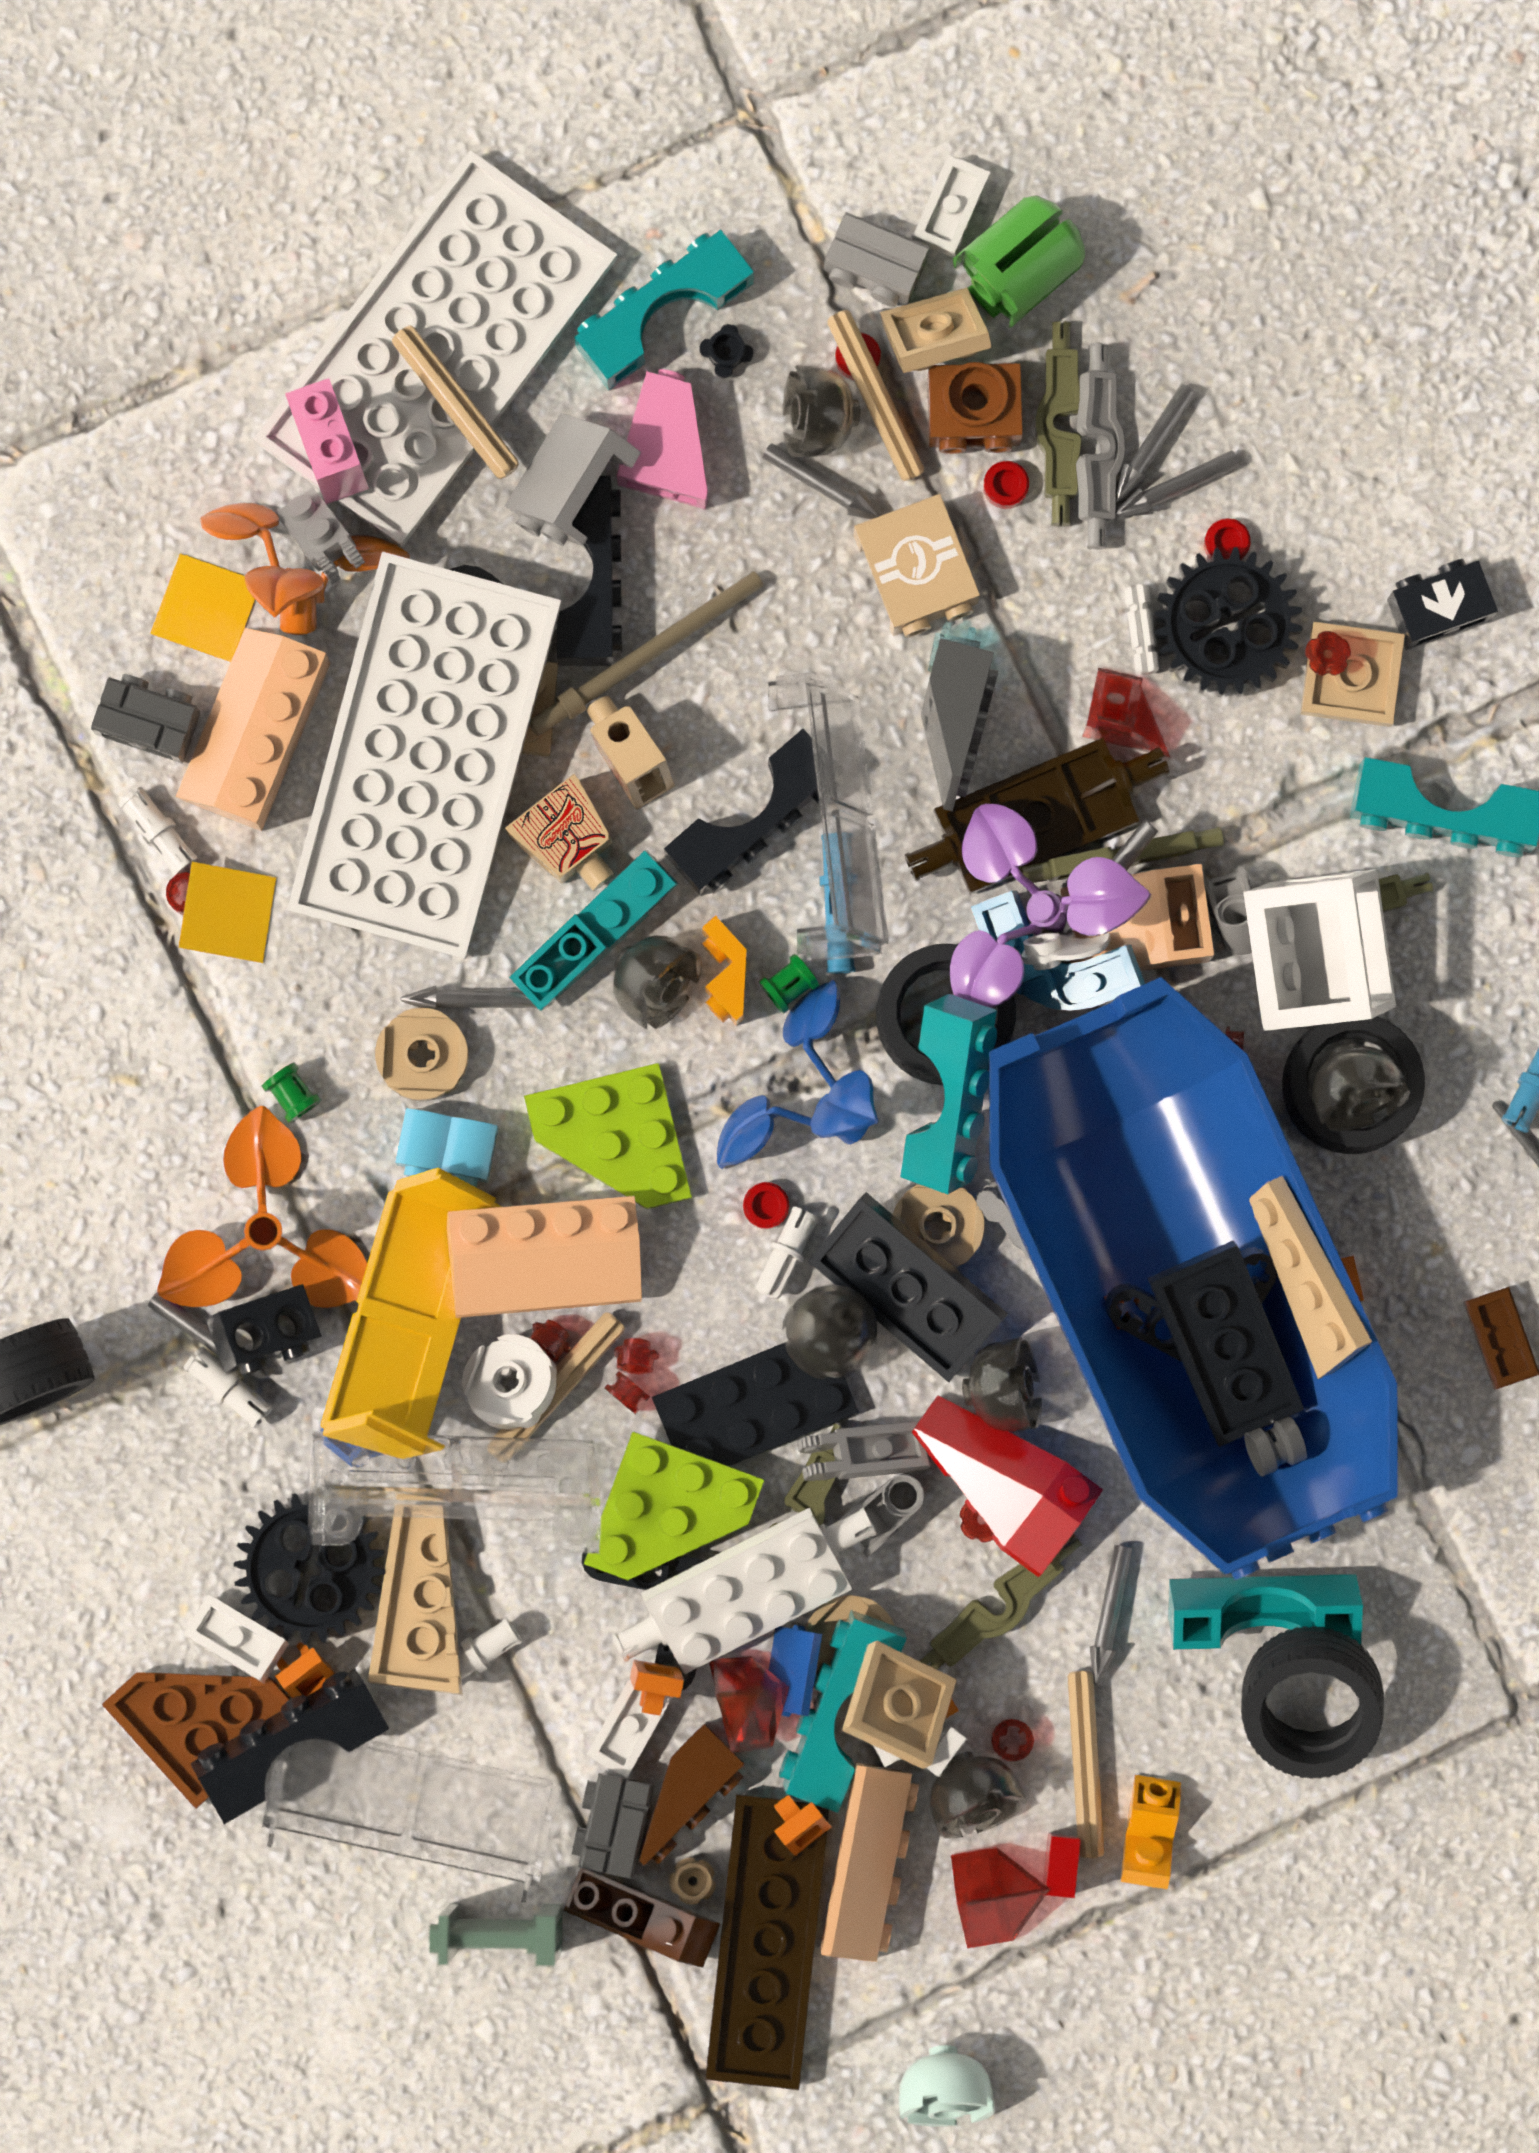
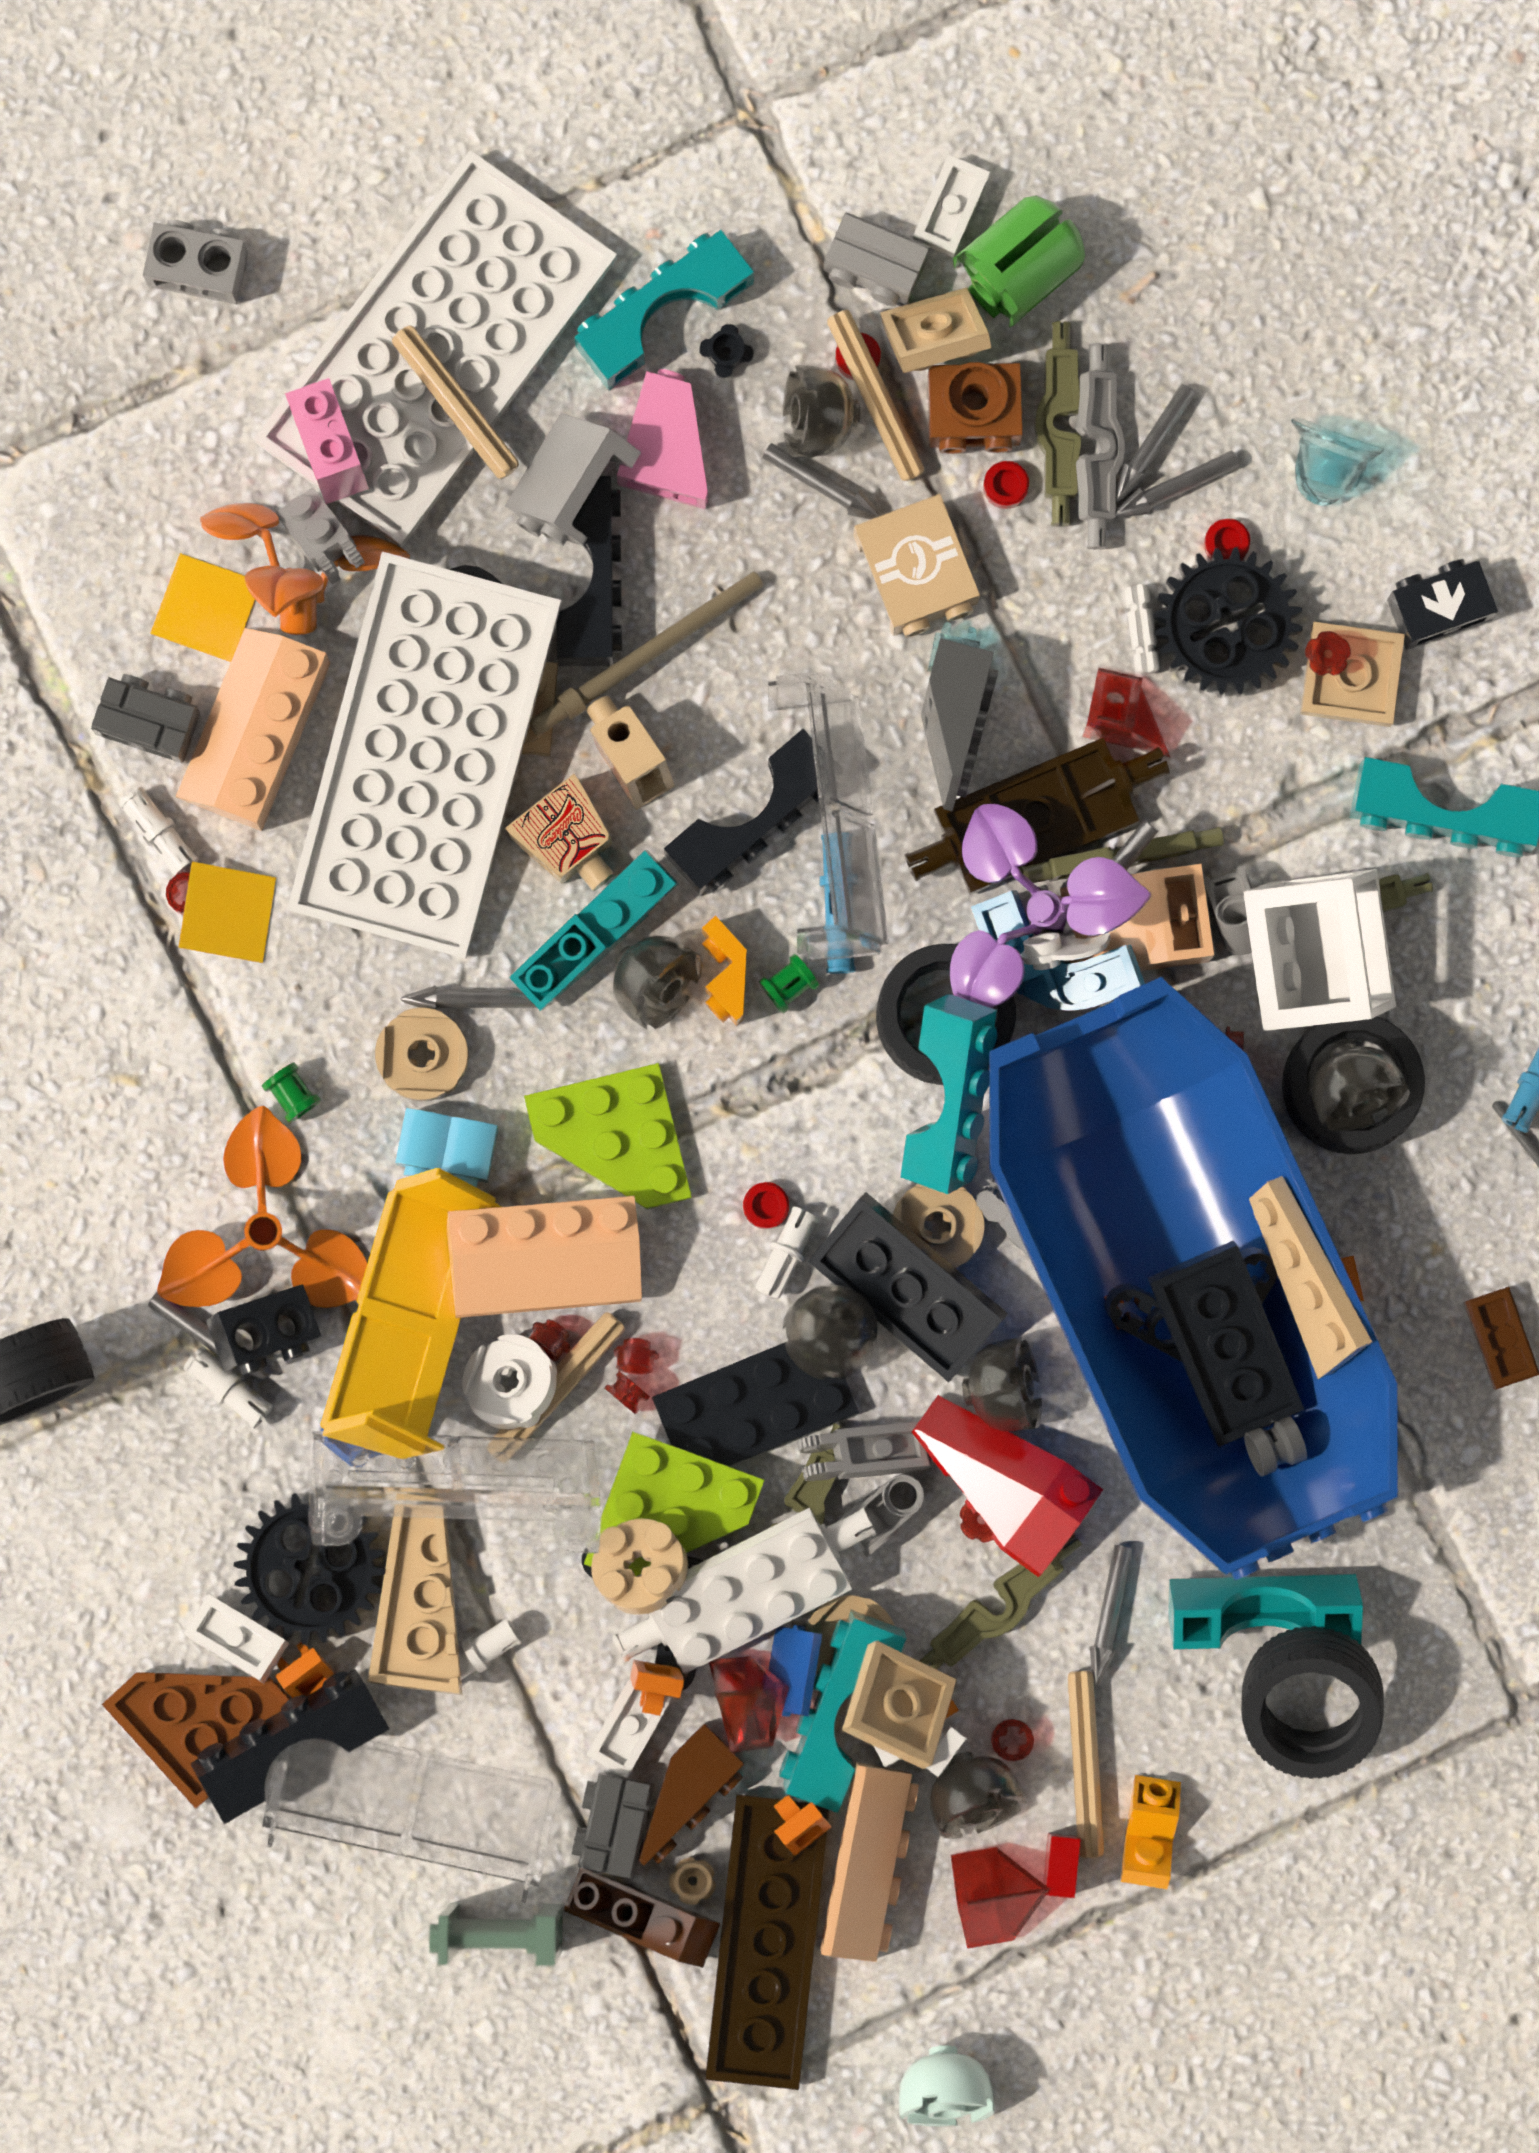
blue plant [717,980,879,1170] -> none
none -> light grey brick [143,220,248,305]
none -> tan plate [591,1519,688,1615]
none -> clear light blue piece [1291,417,1384,507]

